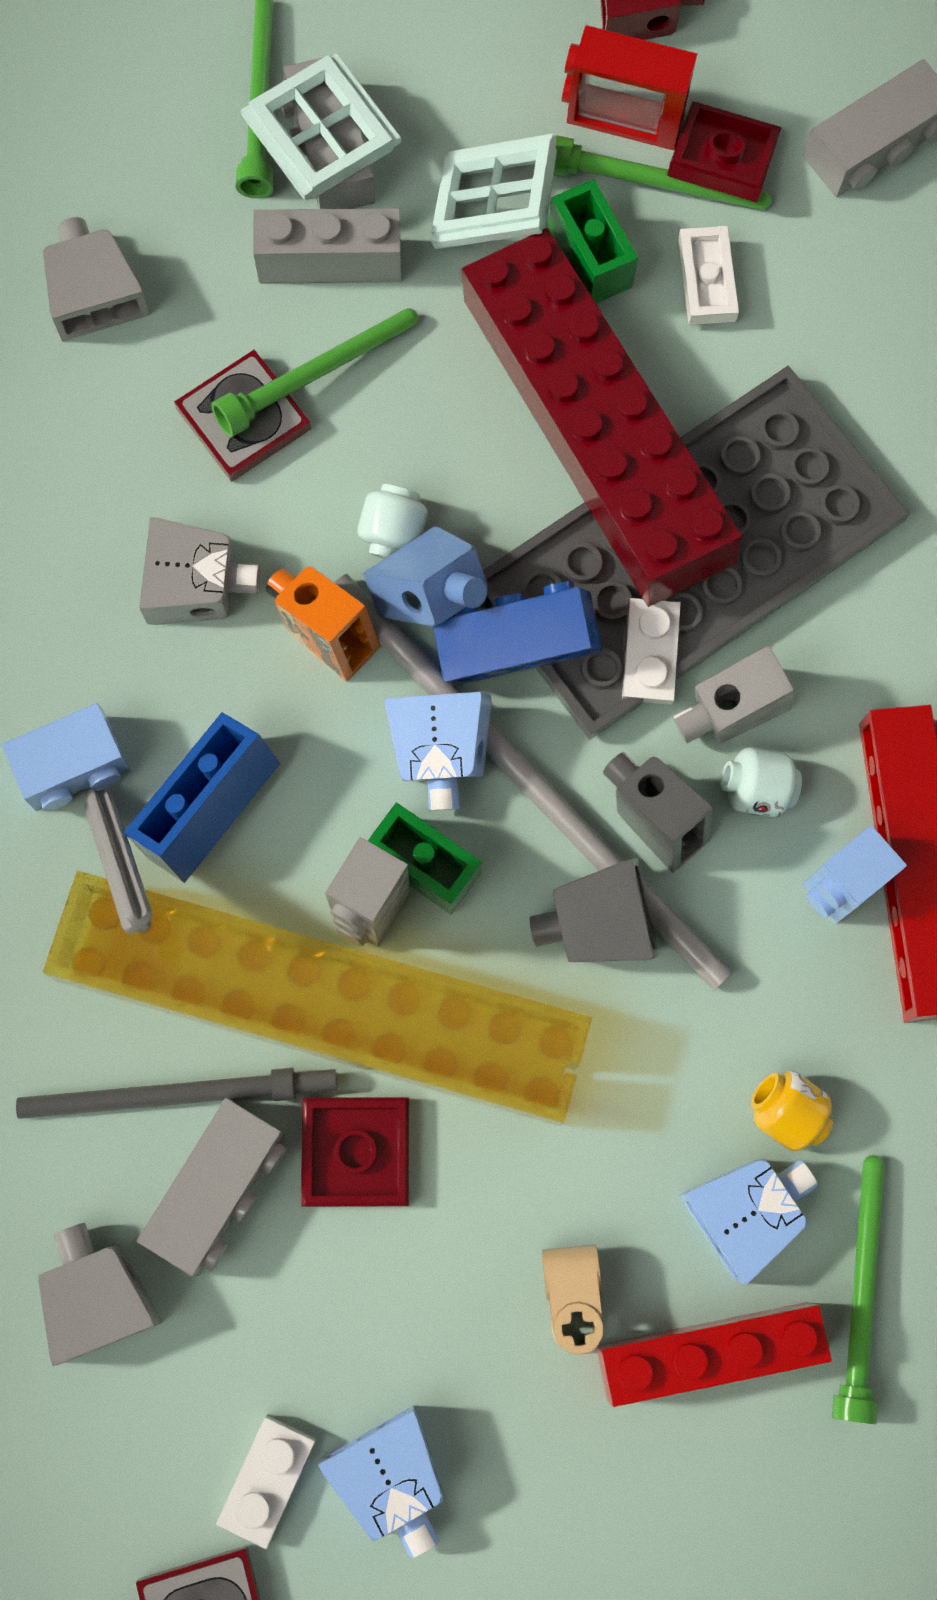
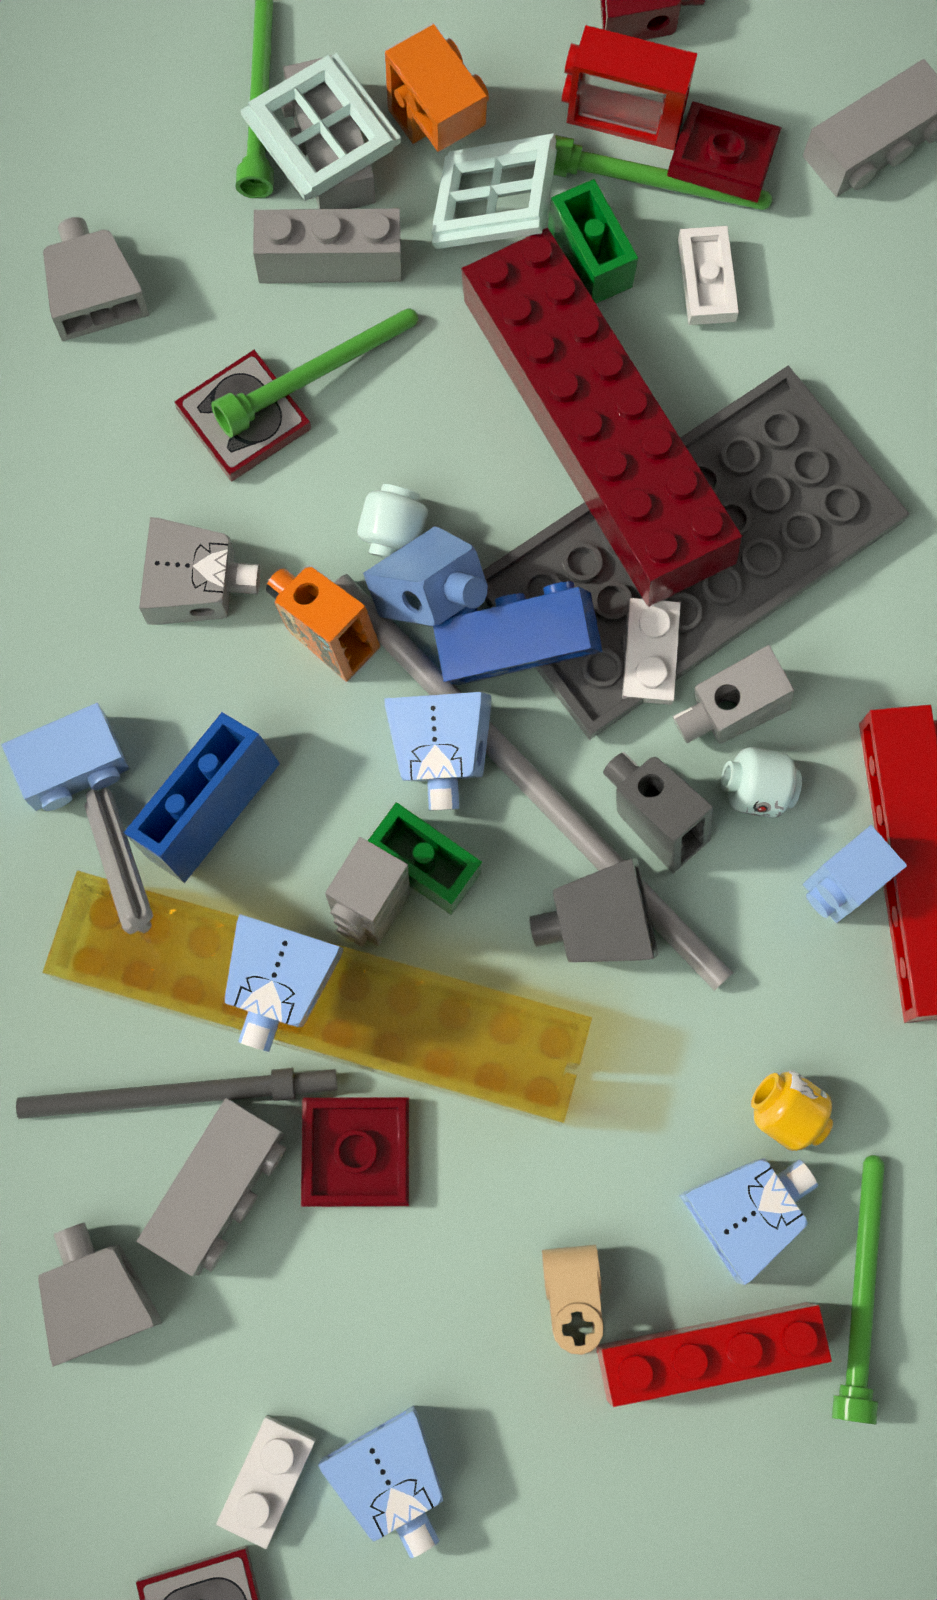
none -> light blue torso [225,914,344,1052]
none -> orange brick [385,24,489,152]

